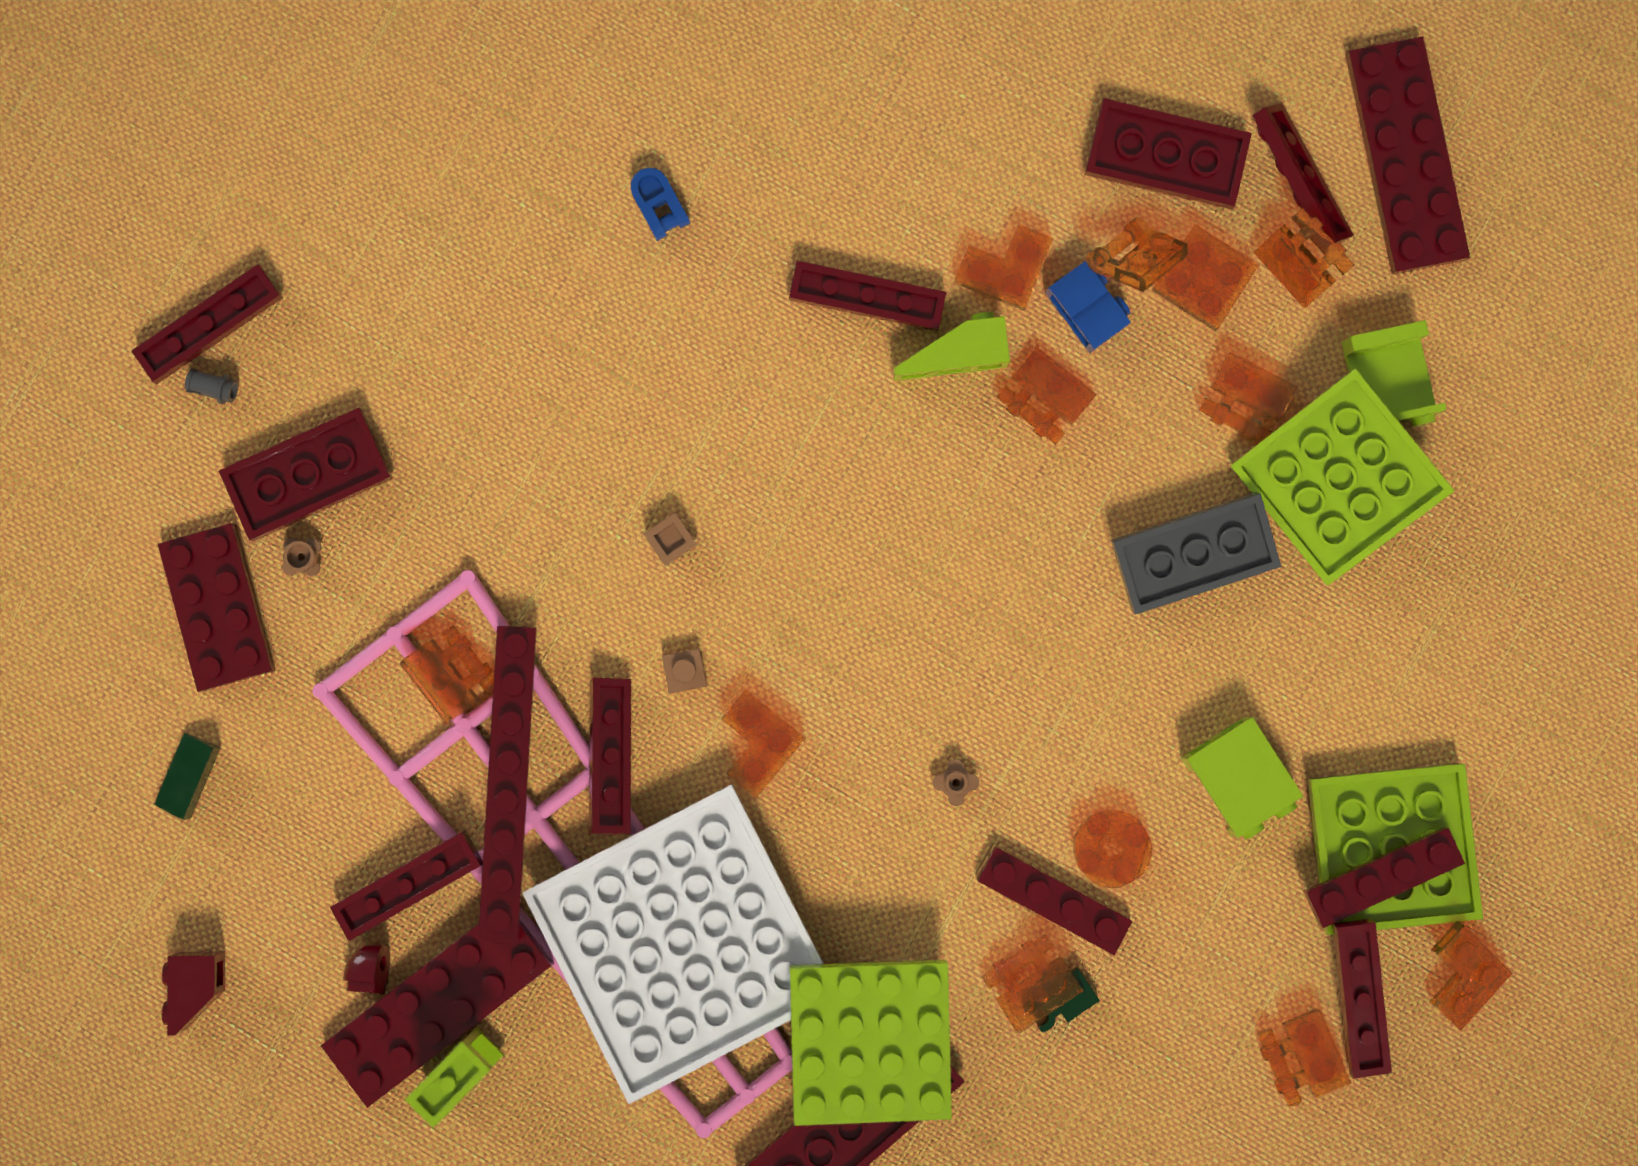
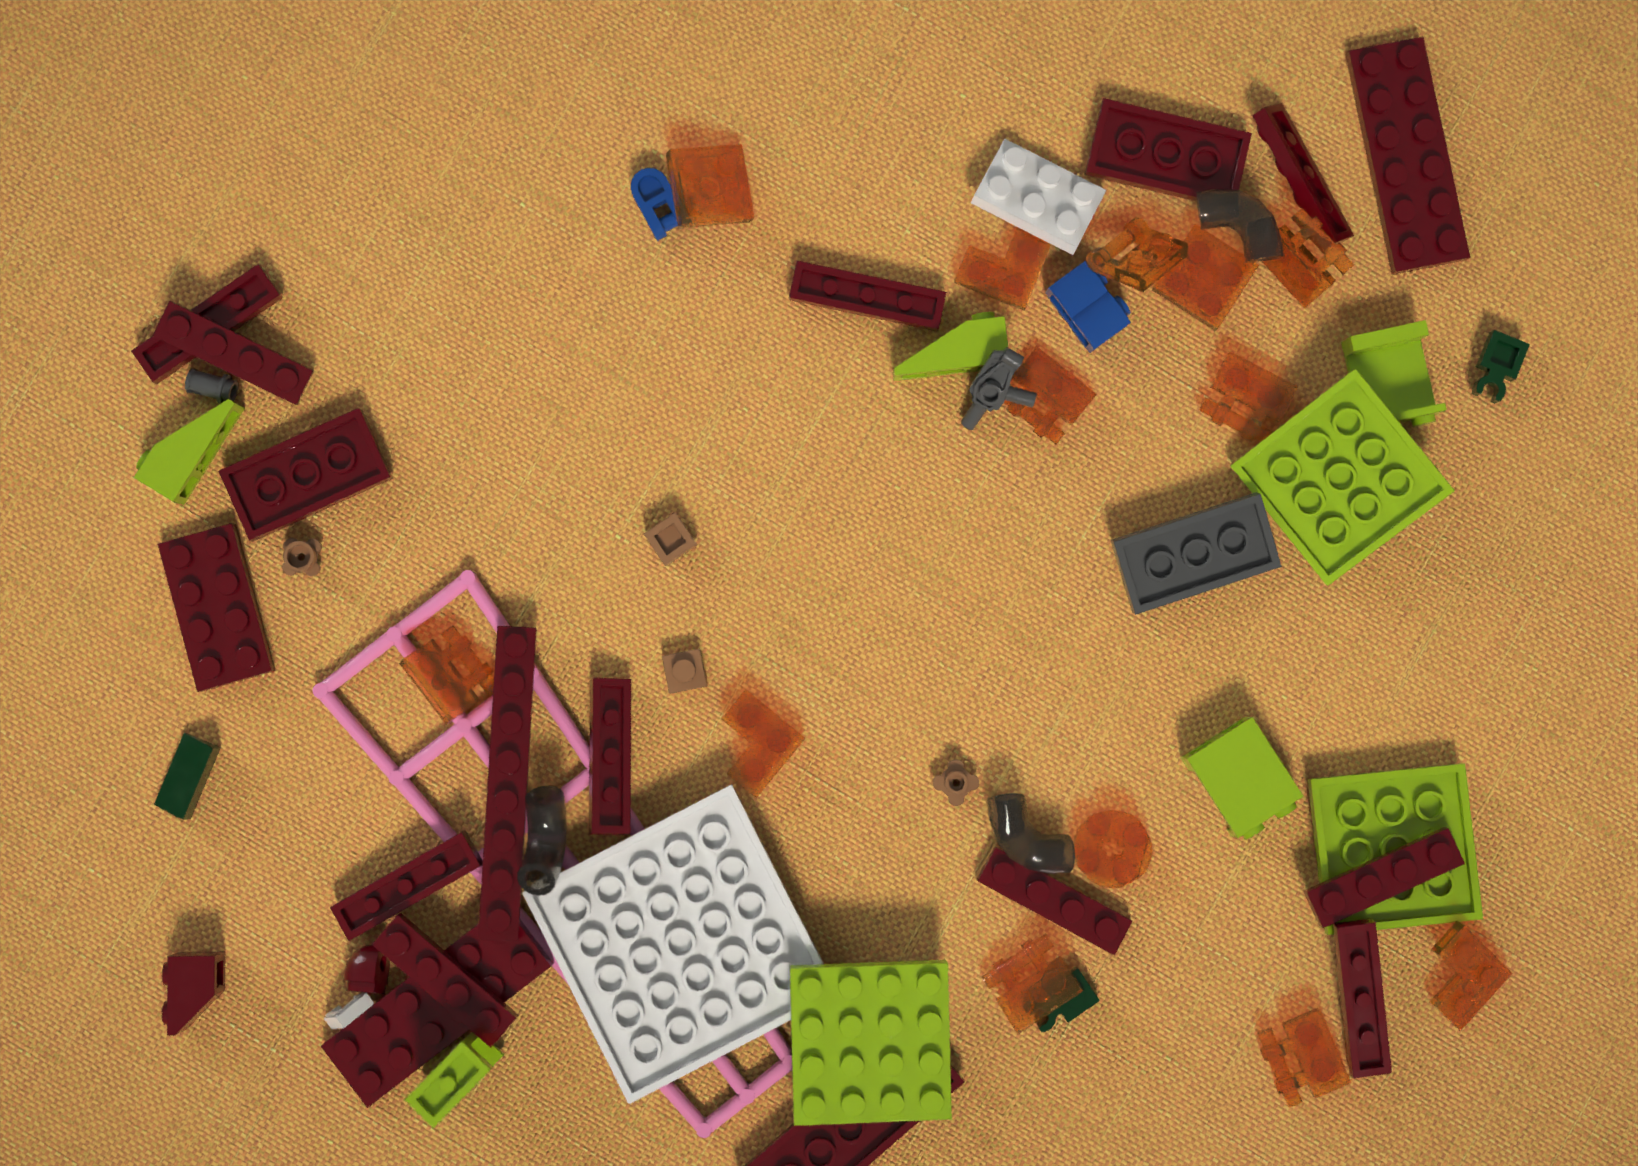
none -> lime slope [134,399,245,505]
none -> dark red plate [153,301,314,405]
none -> white tile [324,993,374,1029]
none -> dark red plate [372,913,519,1048]
none -> clear smoke cylinder [517,786,567,896]
none -> clear orange plate [666,144,755,228]
none -> dark grey piece [961,347,1037,430]
none -> white plate [971,139,1106,255]
none -> clear smoke cylinder [987,793,1075,873]
none -> clear smoke cylinder [1196,189,1284,263]
none -> dark green plate [1472,330,1530,404]

